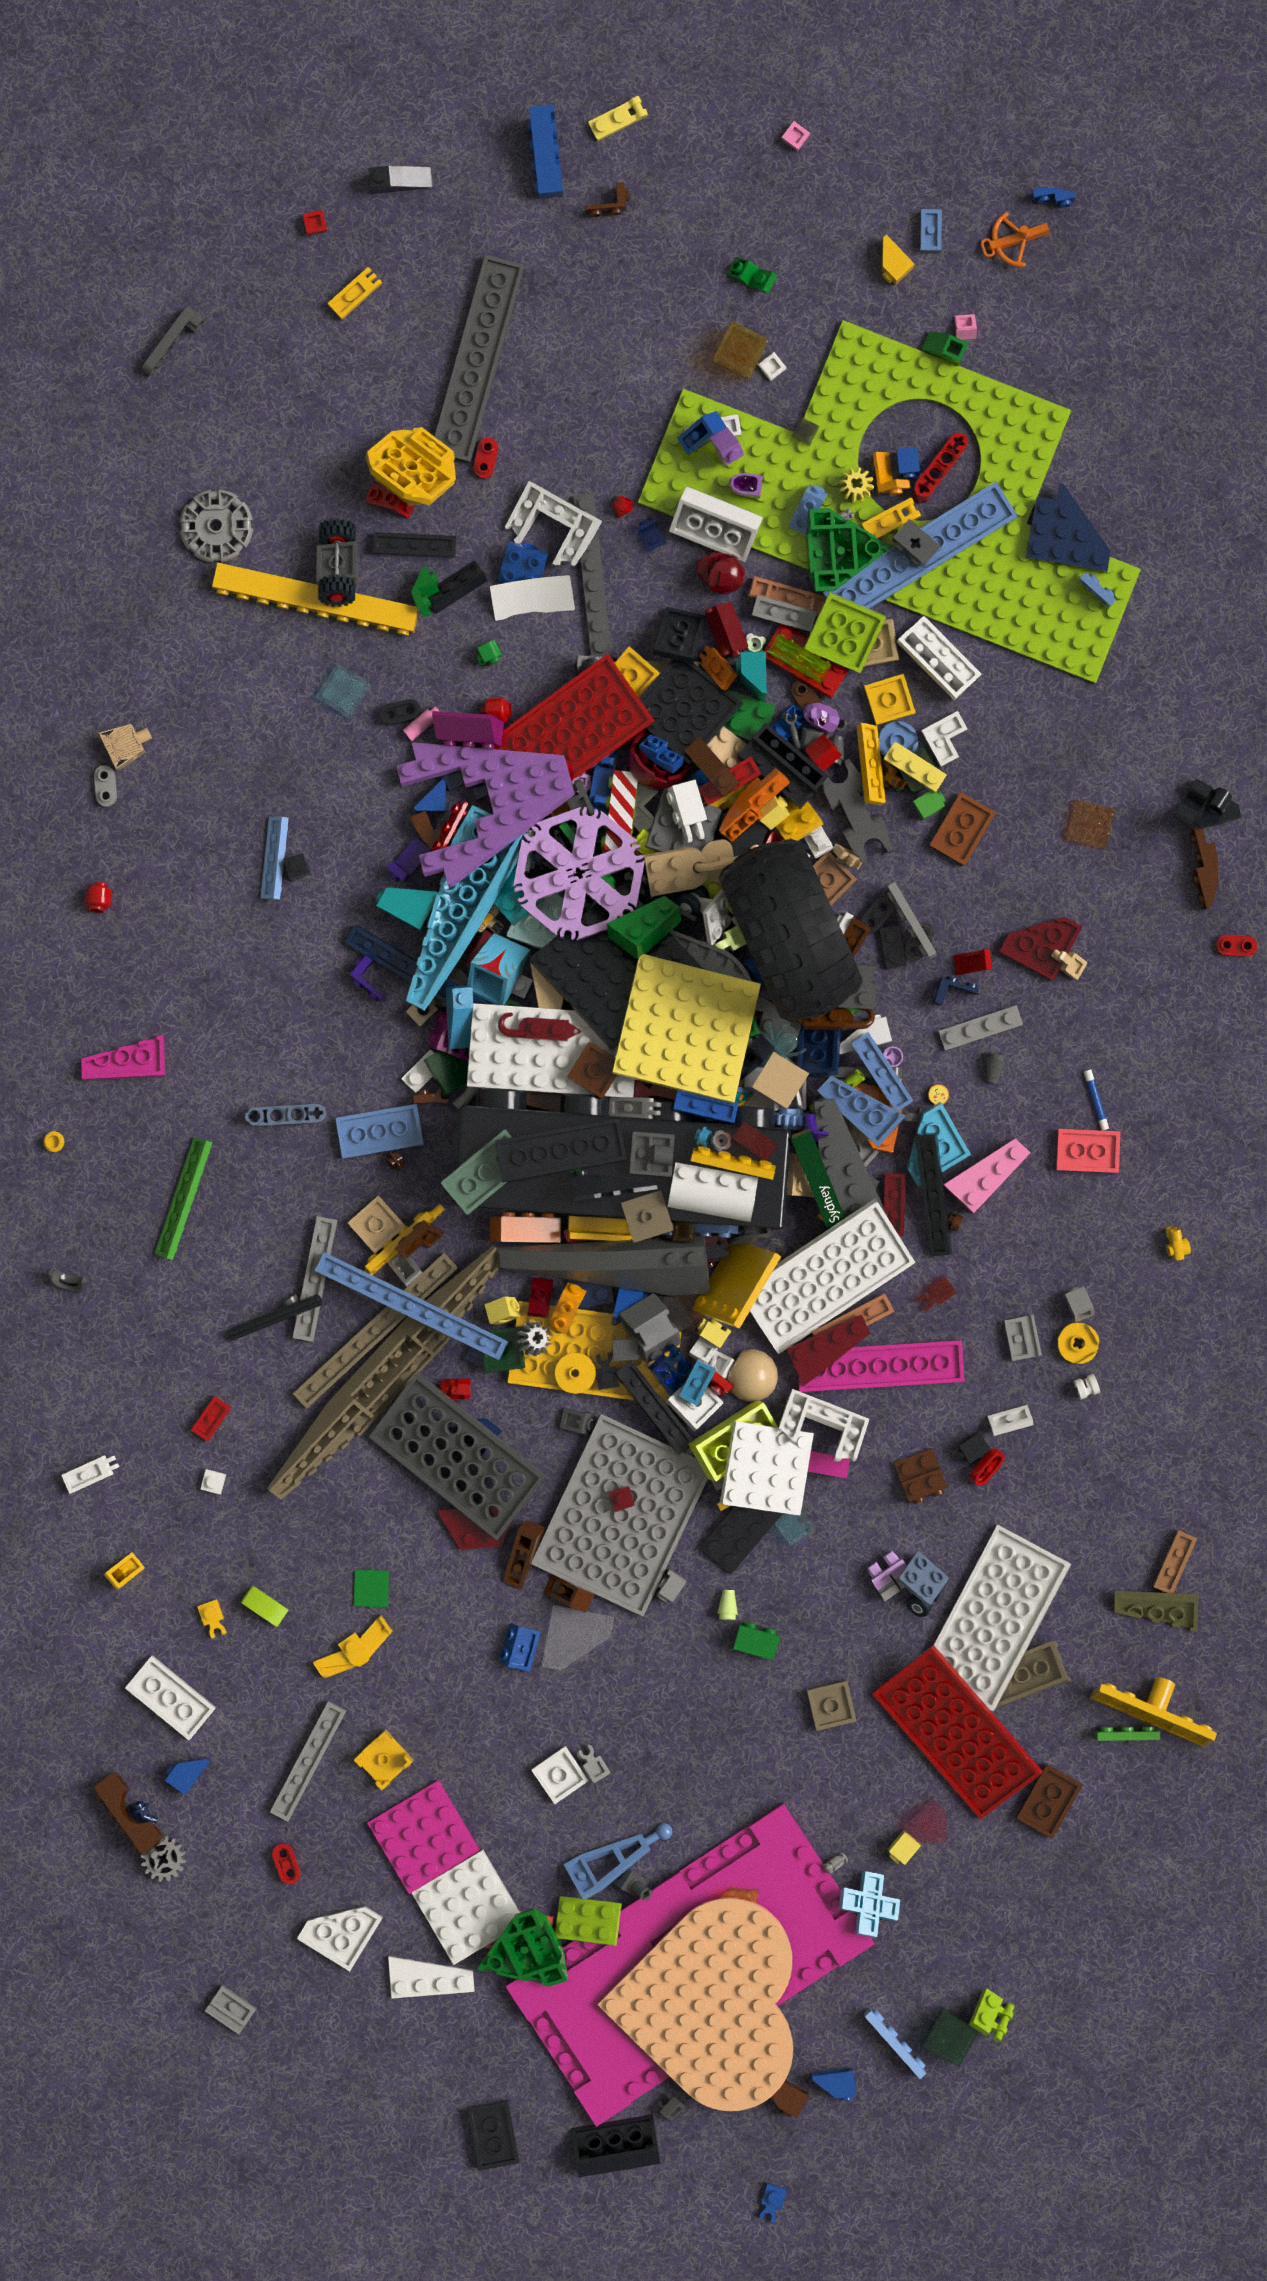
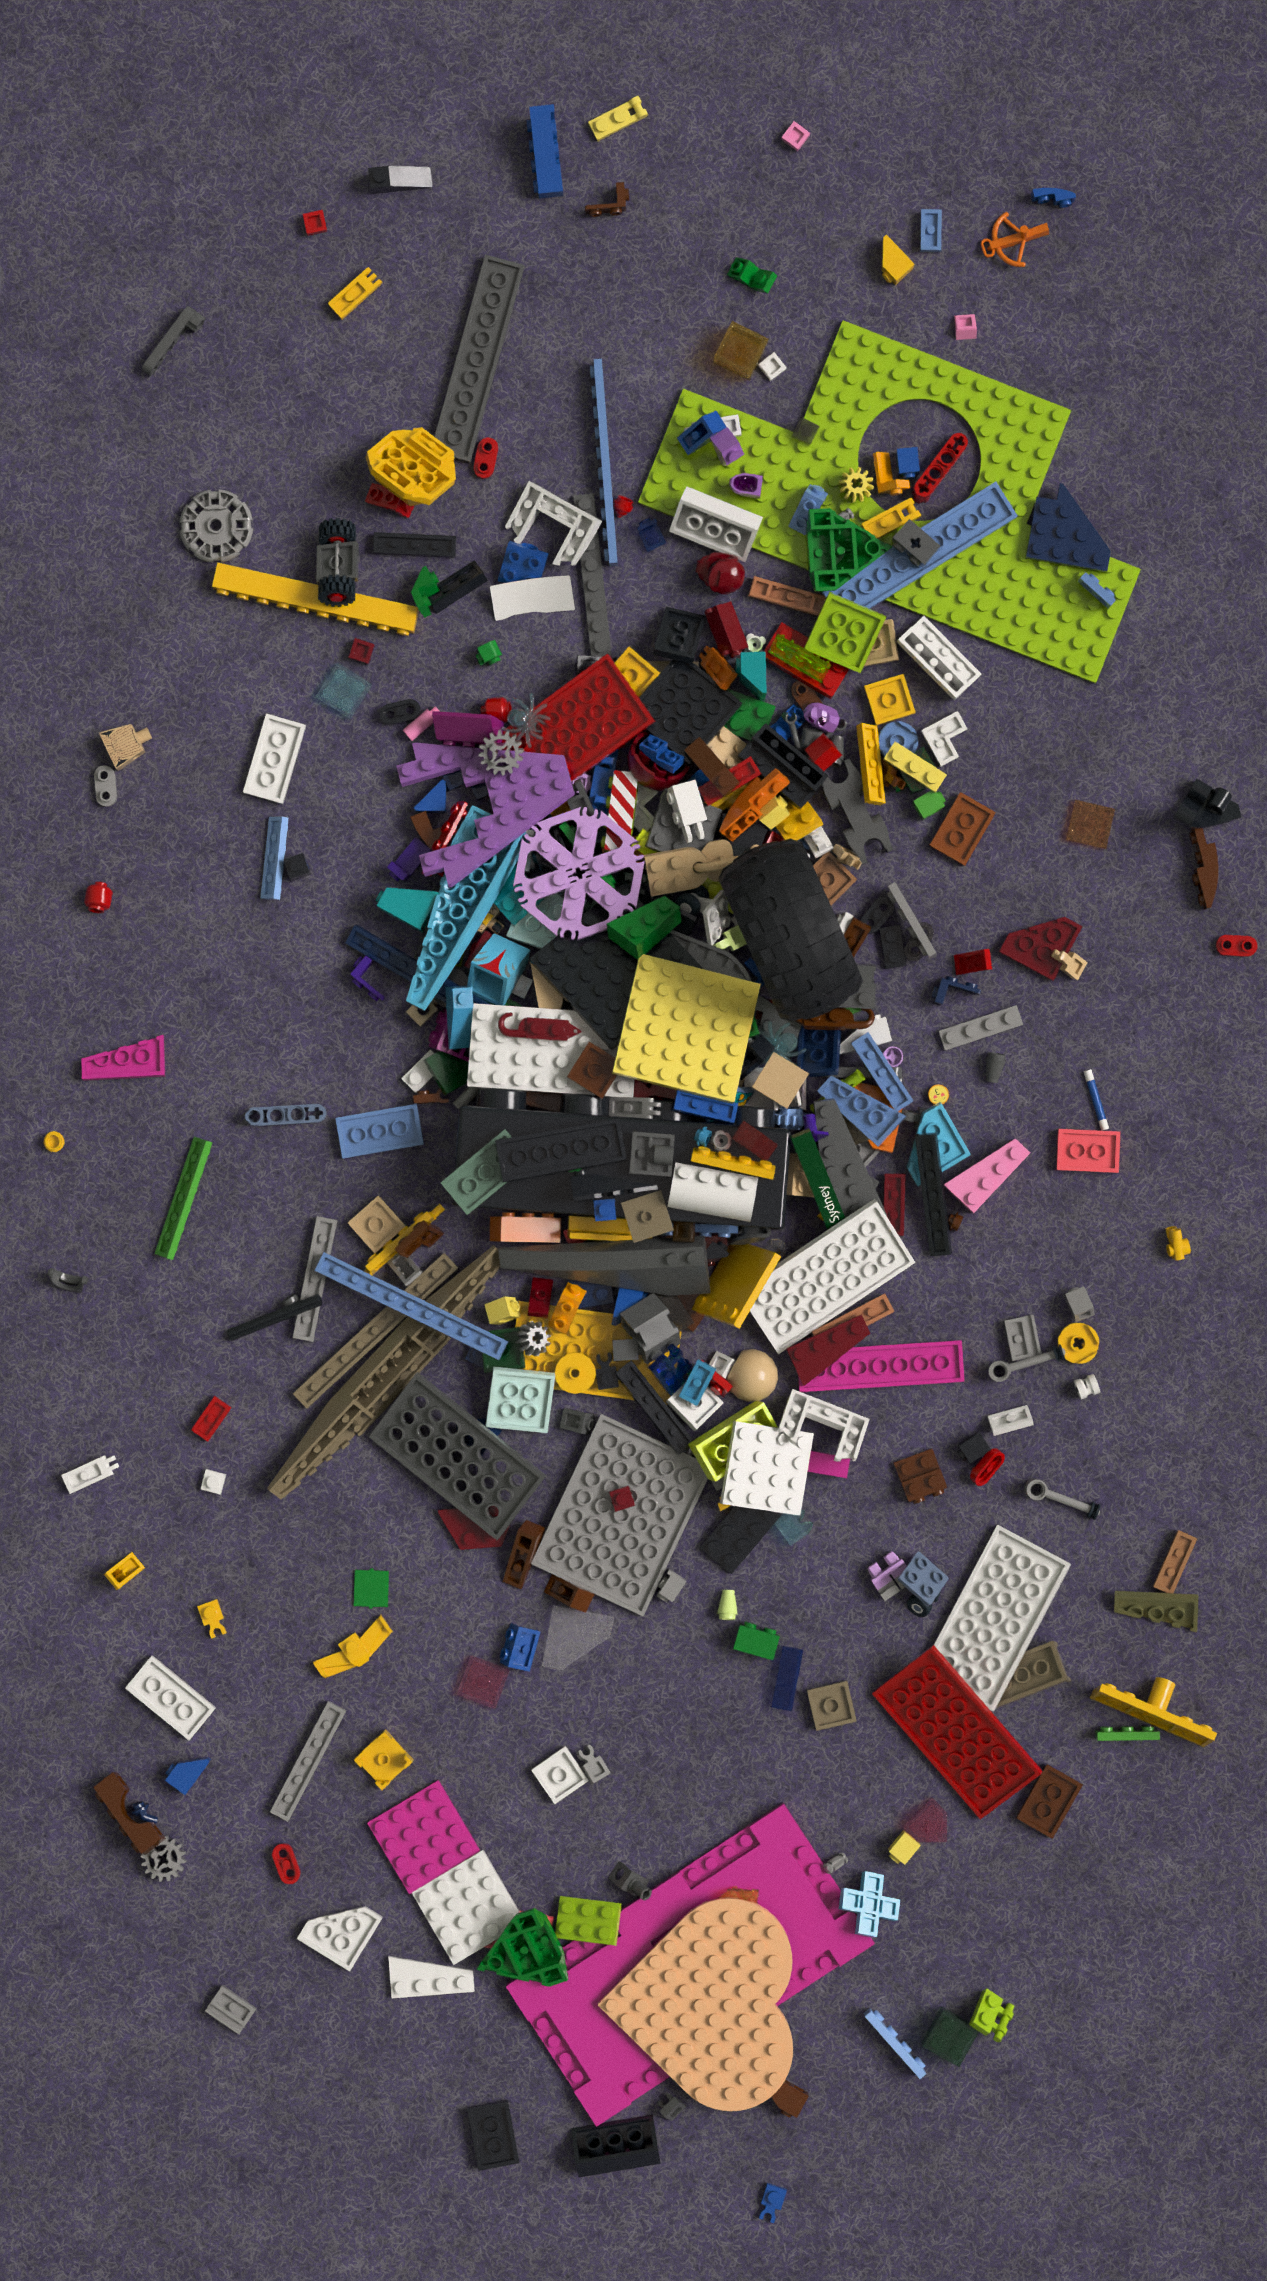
lime slope [240,1585,288,1627] -> none
reddish brown plate [386,1151,405,1171] -> none
red rock [438,1378,471,1400] -> none
medium blue plate [564,1823,672,1901] -> none
white plate [689,1337,718,1364] -> none
light yellow brick [696,1318,731,1348] -> none
light grey plate [752,595,817,632] -> none
blue slope [811,2067,857,2101] -> none
clear red plate [917,1276,957,1311] -> none
green slope [921,331,968,366] -> none
none -> white plate [243,714,306,804]
none -> dark red plate [349,638,375,665]
none -> clear pink plate [457,1655,510,1709]
none -> light grey gear [479,729,524,776]
none -> light aqua plate [486,1367,555,1433]
none -> clear light blue animal [501,693,550,748]
none -> medium blue plate [590,359,618,566]
none -> blue plate [594,1199,616,1222]
none -> clear blue plate [771,1645,803,1711]
none -> light grey piece [989,1344,1066,1382]
none -> light grey piece [1024,1478,1100,1520]

